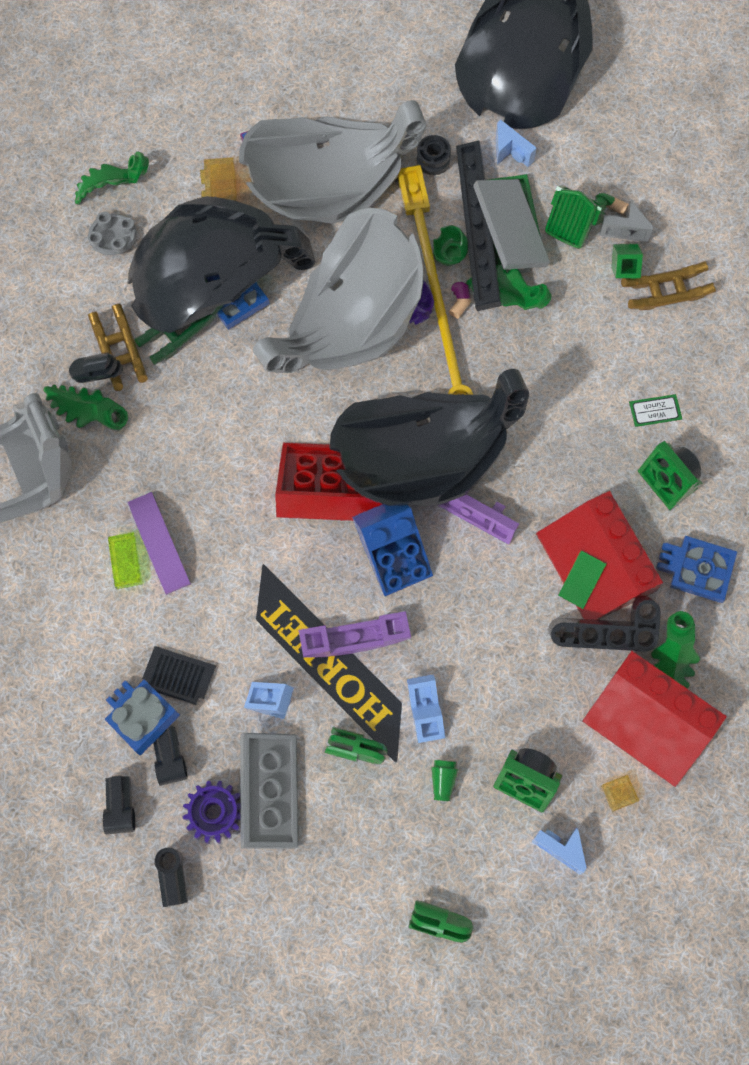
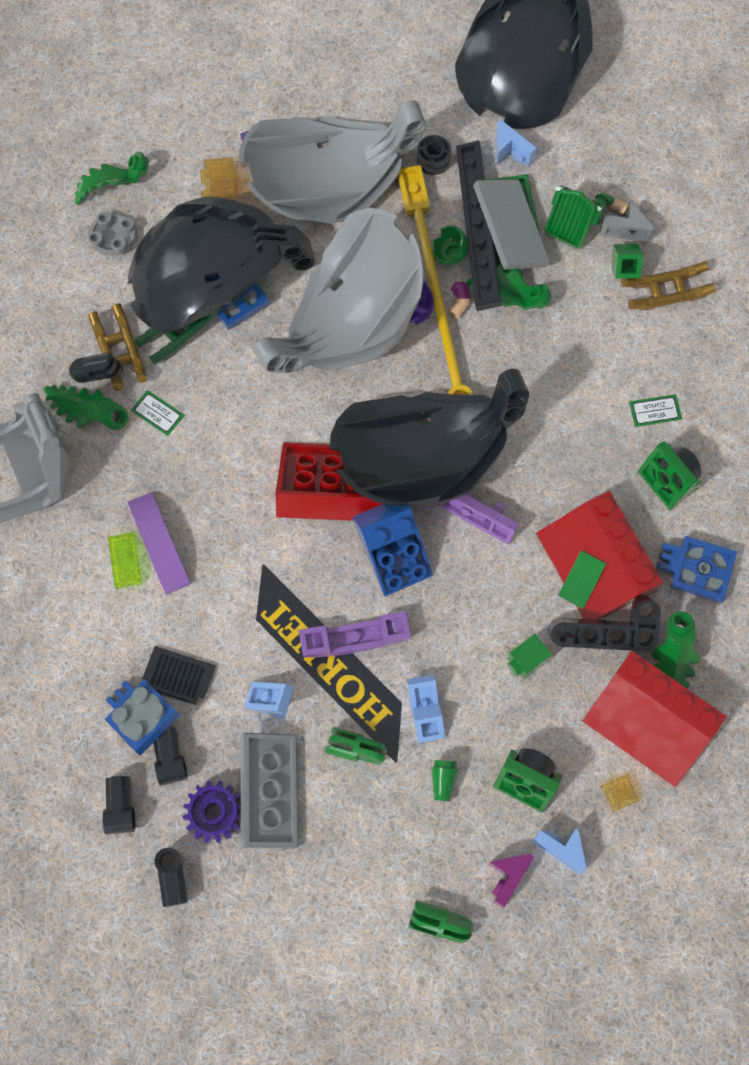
none -> sticker [130,390,185,436]
none -> magenta slope [488,854,534,909]
none -> green brick [507,634,552,680]

